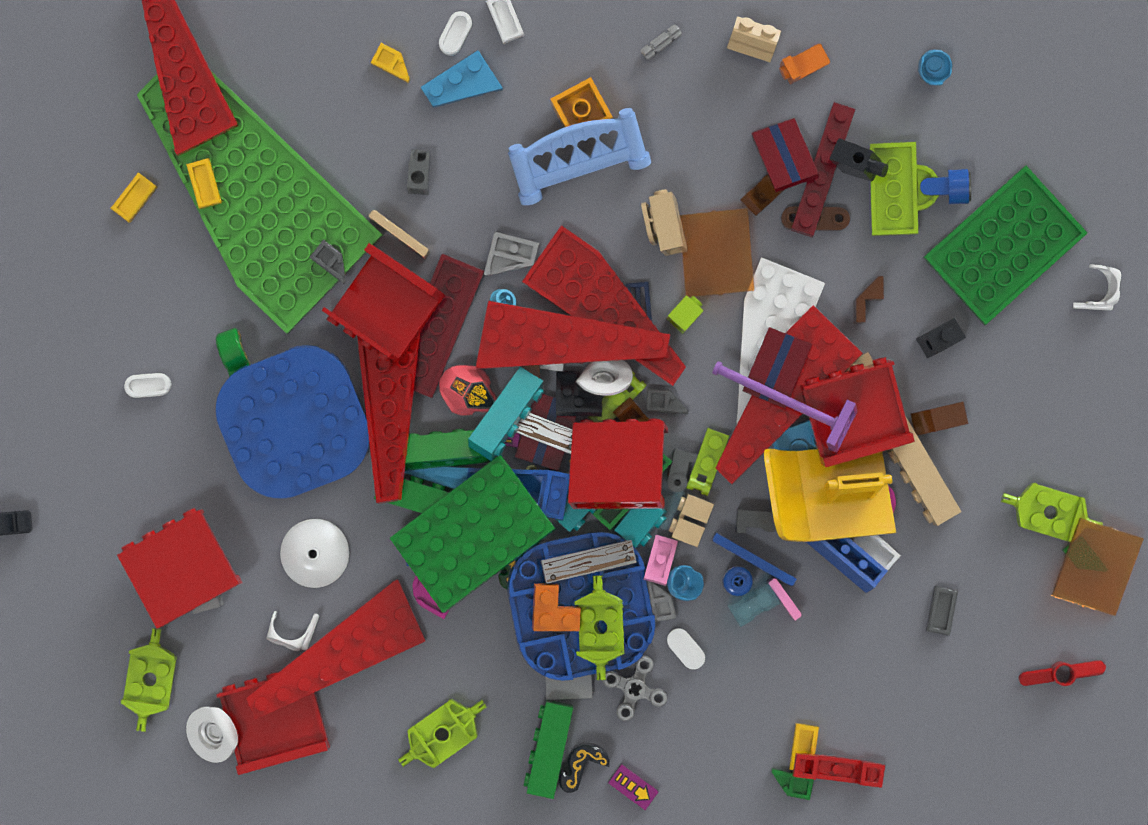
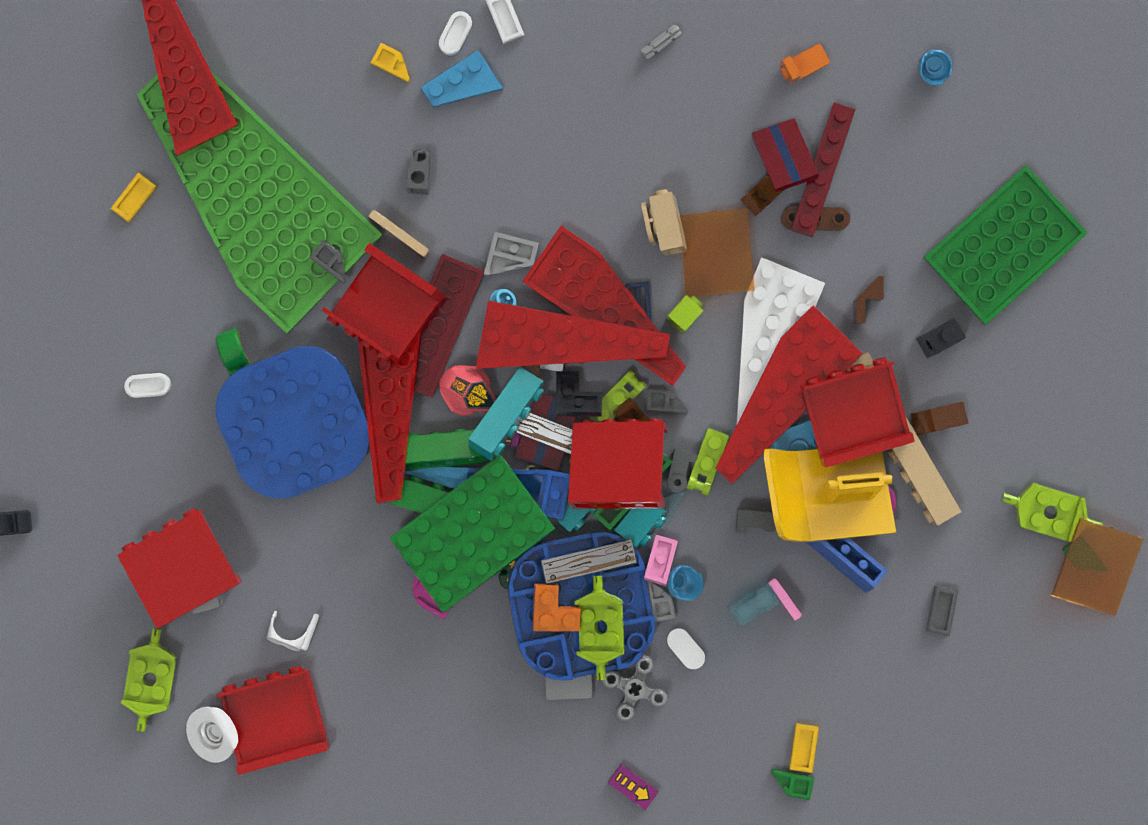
yellow tile [186,158,222,209] -> none
red wing [246,579,425,720] -> none
white dish [280,519,350,588] -> none
lime plate [398,699,487,768] -> none
light blue piece [508,108,651,205] -> none
green brick [523,700,573,799] -> none
light orange brick [550,77,613,128] -> none
black animal [559,742,610,793] -> none
white hat [576,360,633,396] -> none
tan piece [669,494,714,547] -> none
blue tile [711,532,797,586] -> none
medium lavender tile [712,361,857,453] -> none
blue head [722,566,753,596] -> none
tan brick [727,16,781,62] -> none
dark red tile [742,327,813,409] -> none
red slope [793,753,885,788] -> none
black torso [829,138,888,181] -> none
white tile [852,535,901,570] -> none
lime plate [870,142,971,236] -> none
red piece [1018,661,1106,686] -> none
white helmet [1073,264,1121,311] -> none

